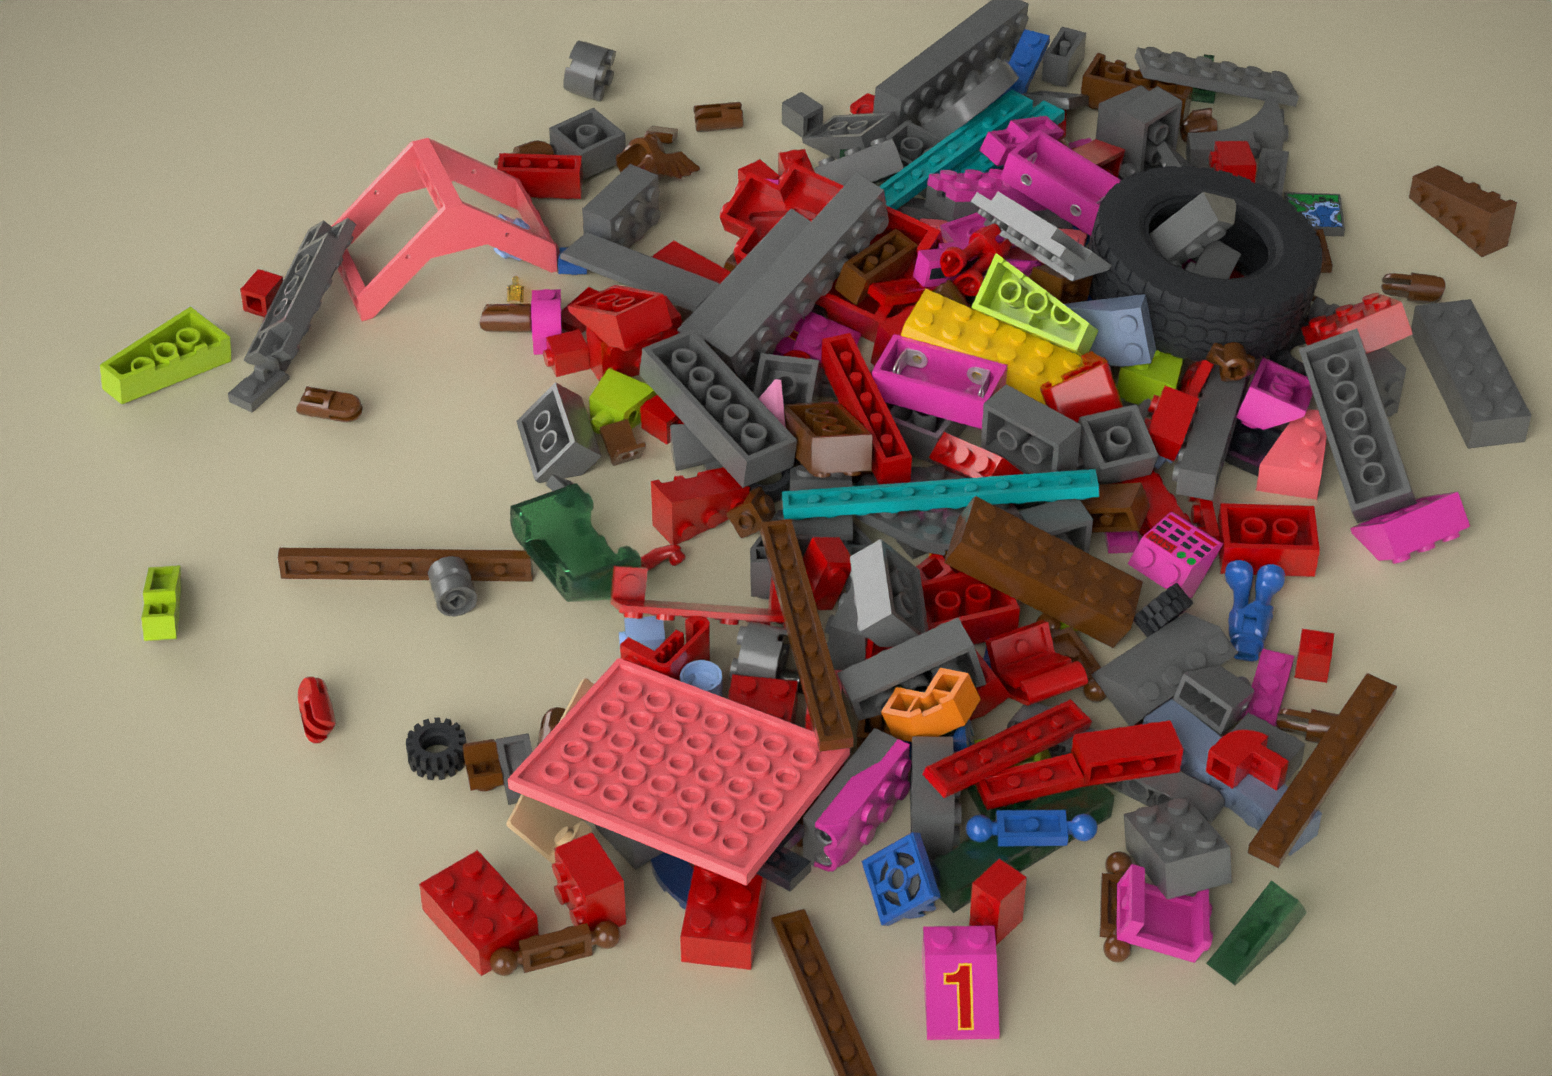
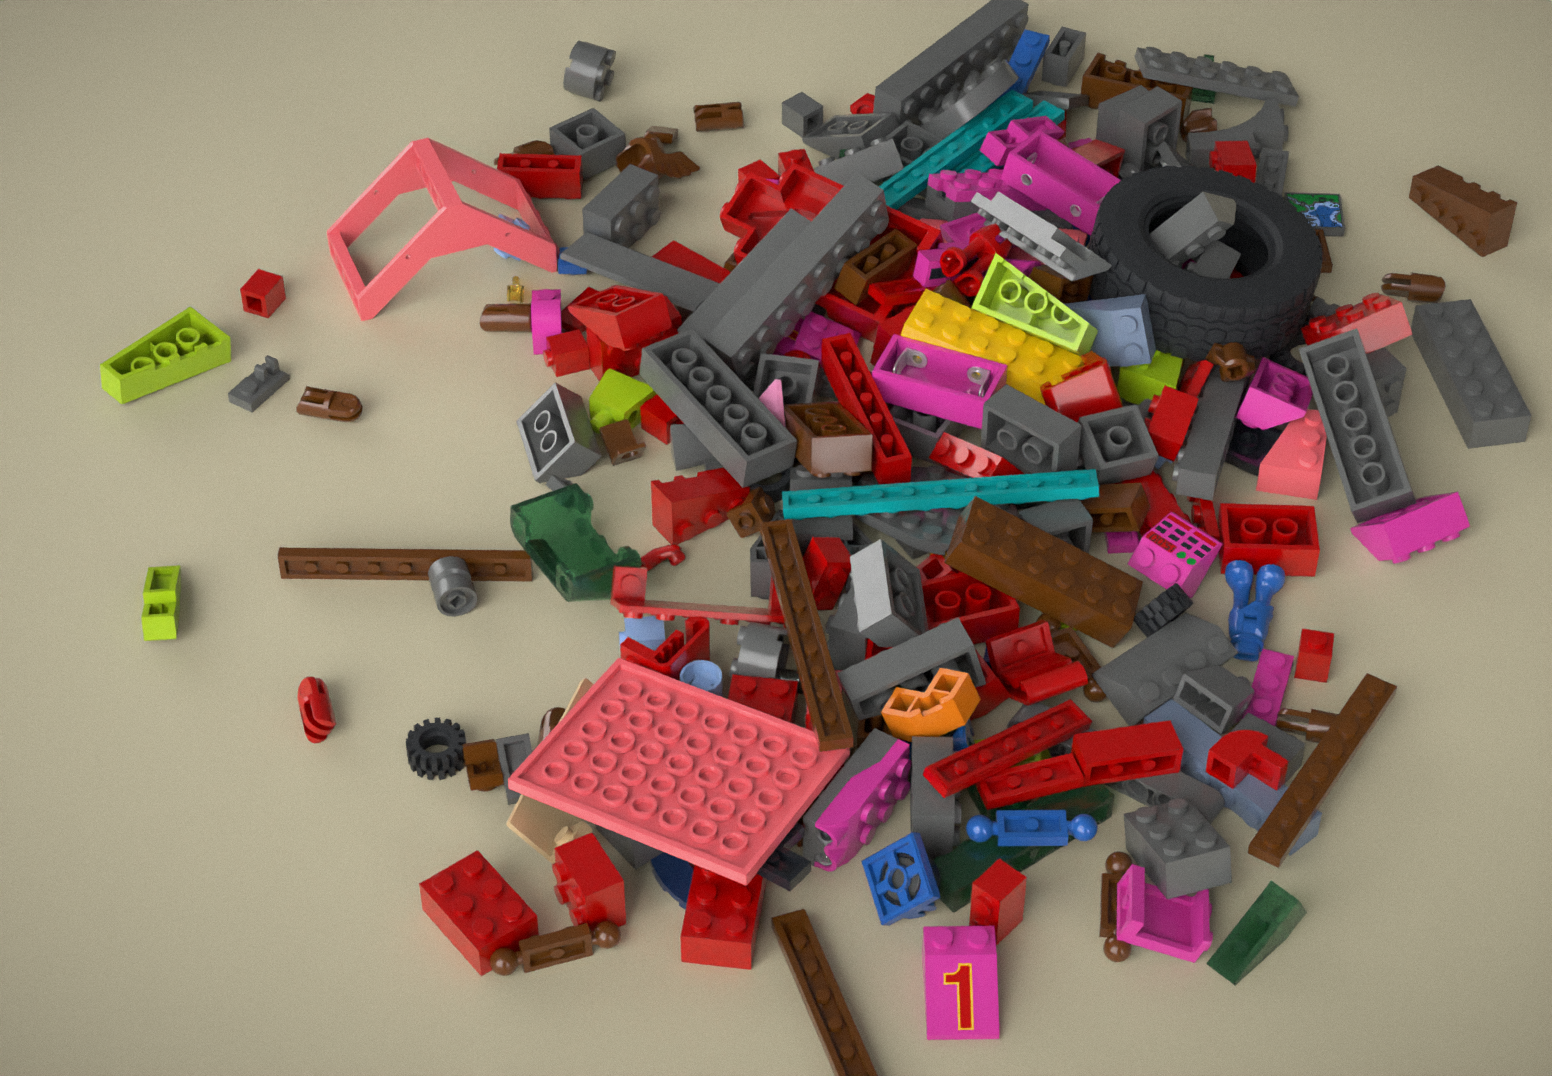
dark grey slope [244,218,357,372] -> none

